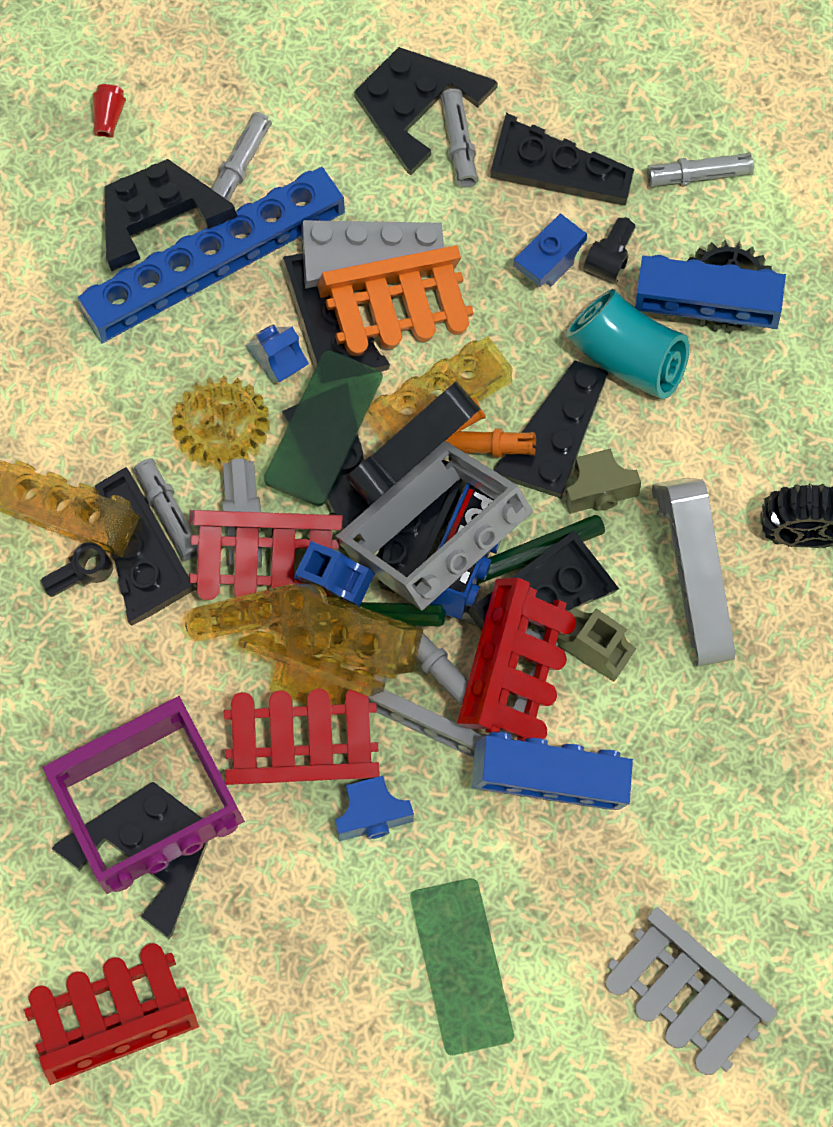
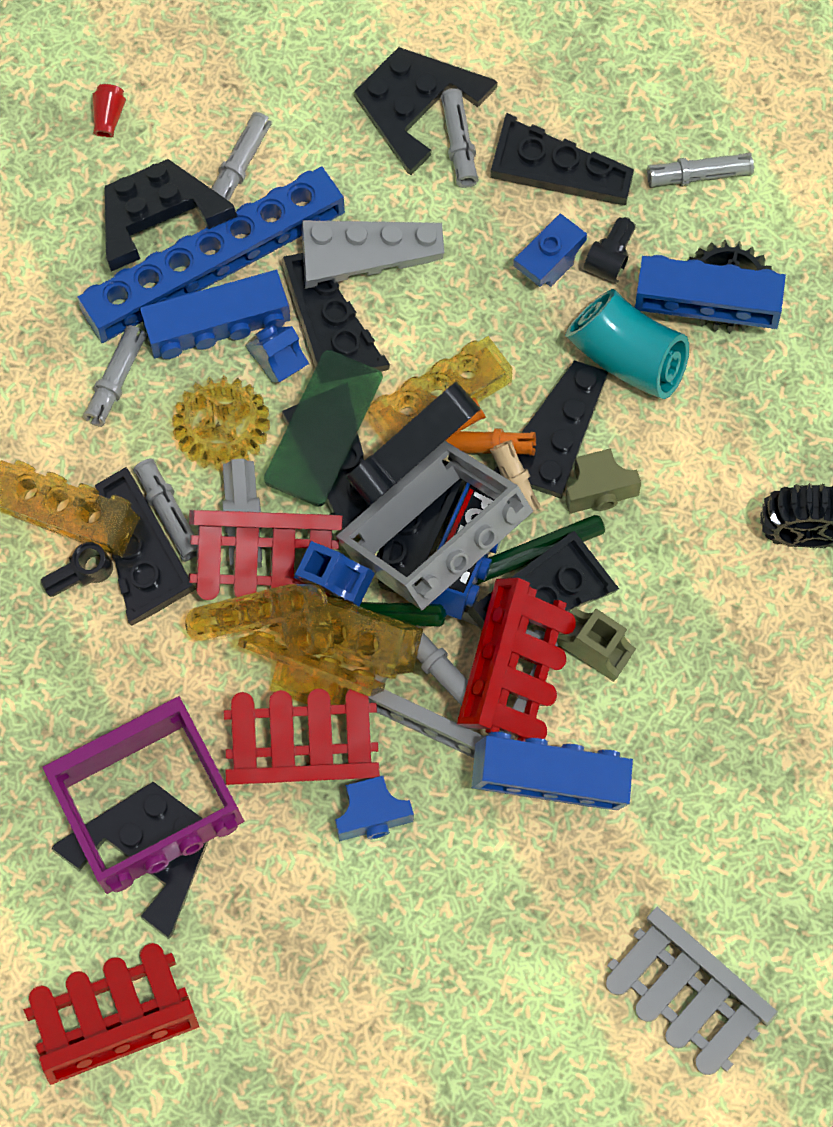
orange fence [317,245,474,356] -> none
clear green piece [410,878,514,1056] -> none
light grey beam [652,477,735,667] -> none
none -> light grey pin [83,325,147,427]
none -> blue brick [140,270,291,359]
none -> tan pin [490,440,541,512]

